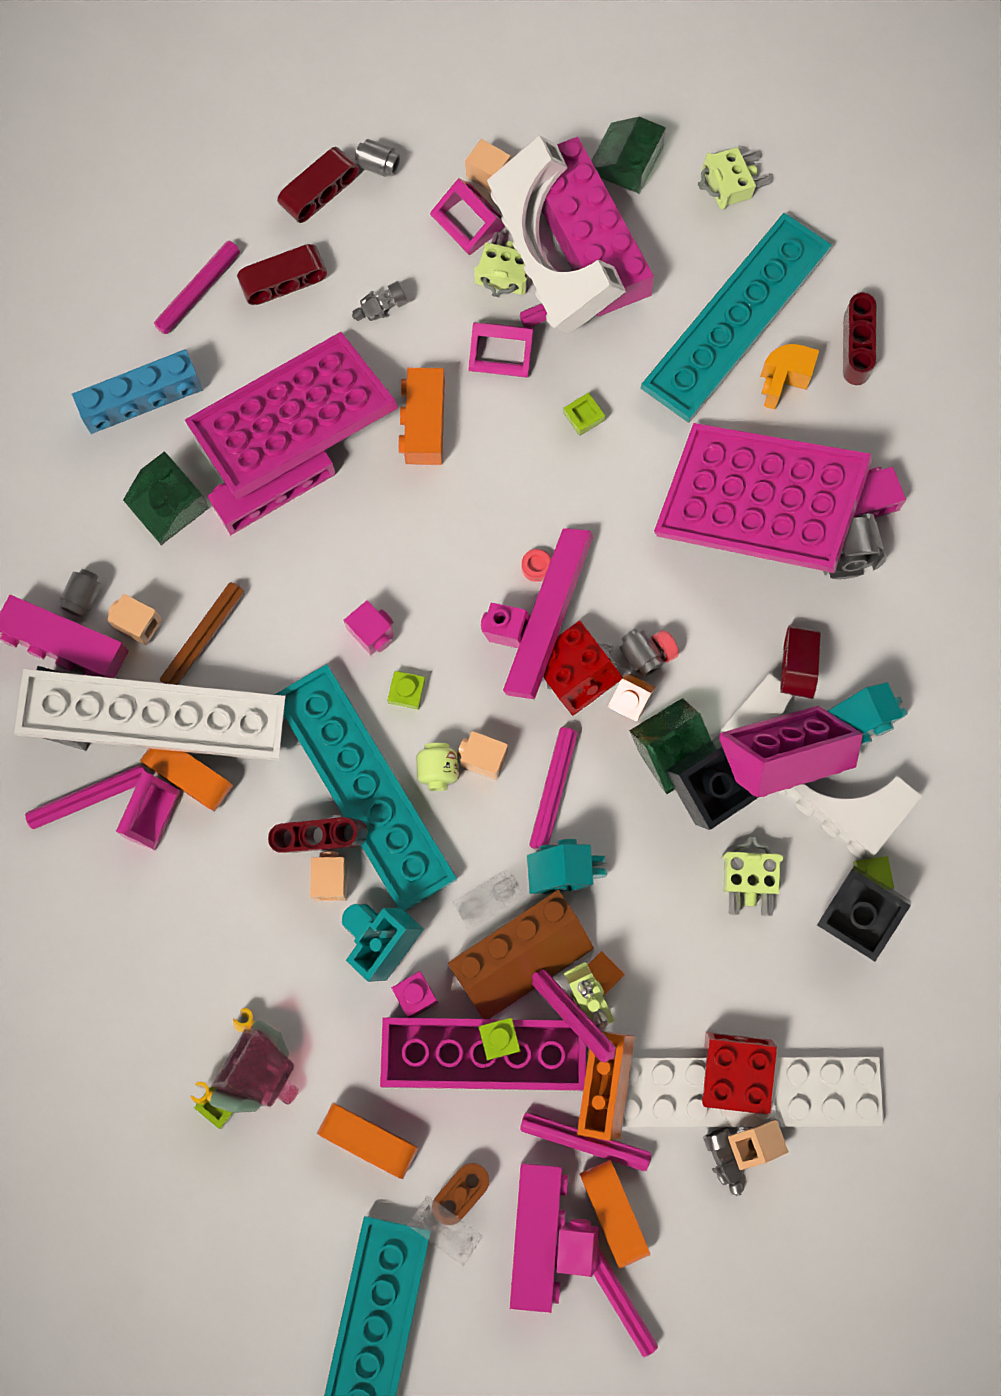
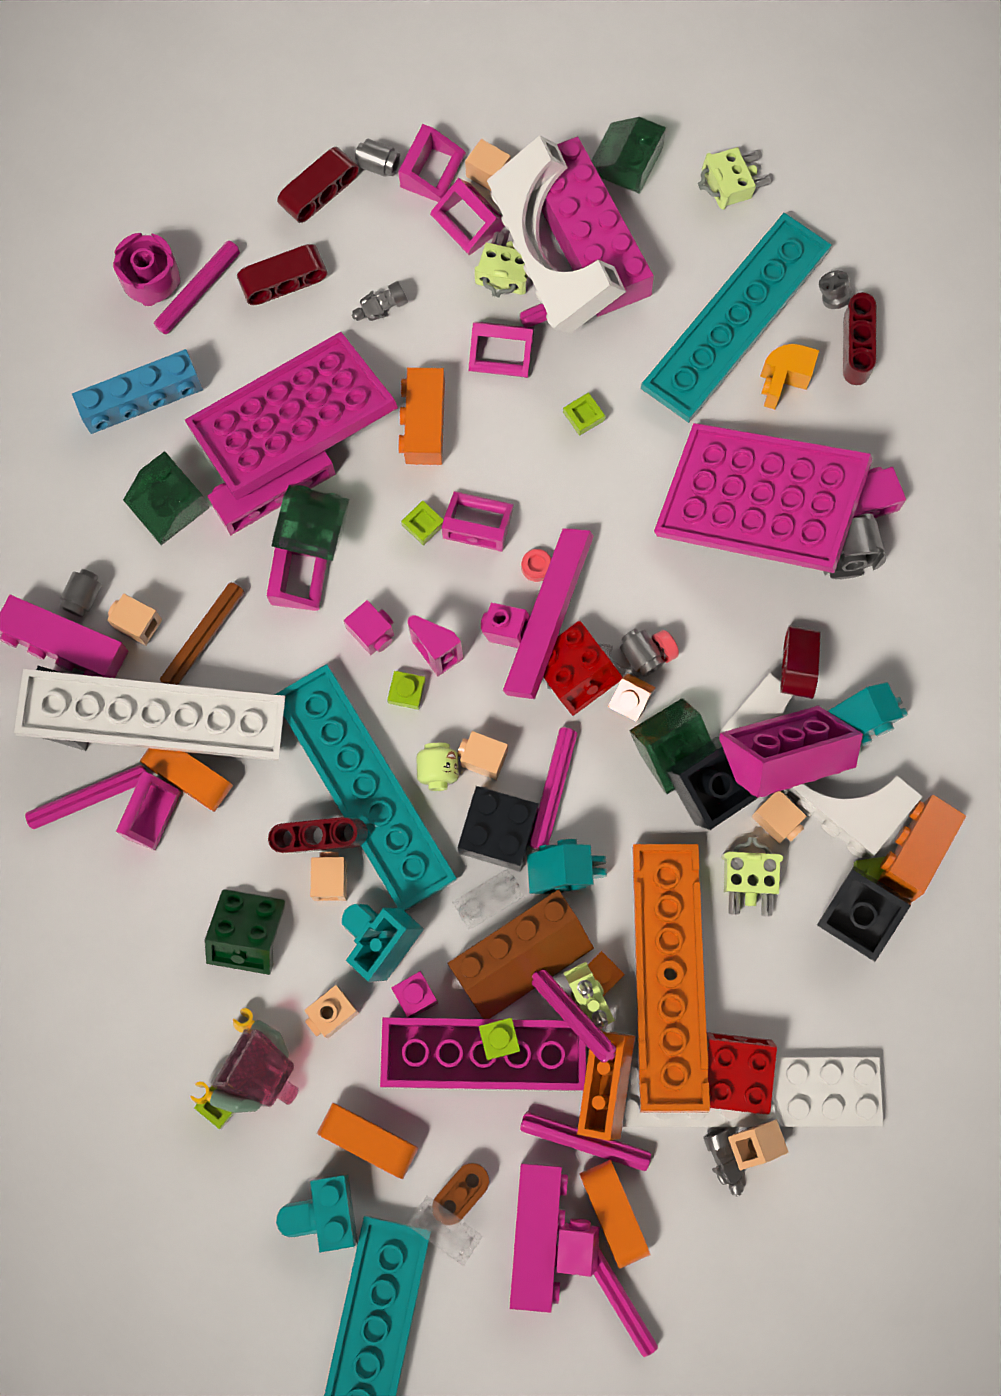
none -> dark pink brick [113,233,181,306]
none -> dark green bracket [204,889,285,975]
none -> dark pink tile [266,537,329,611]
none -> clear green slope [271,485,350,561]
none -> teal brick [276,1174,358,1253]
none -> light nougat brick [304,985,359,1038]
none -> dark pink tile [398,124,466,202]
none -> lime plate [401,500,444,546]
none -> dark pink tile [407,615,463,676]
none -> dark pink tile [442,491,514,552]
none -> black brick [457,786,539,872]
none -> orange piece [632,844,710,1113]
none -> light nougat brick [752,791,807,844]
none -> flat silver wheel [819,271,853,309]
none -> orange brick [878,795,966,903]

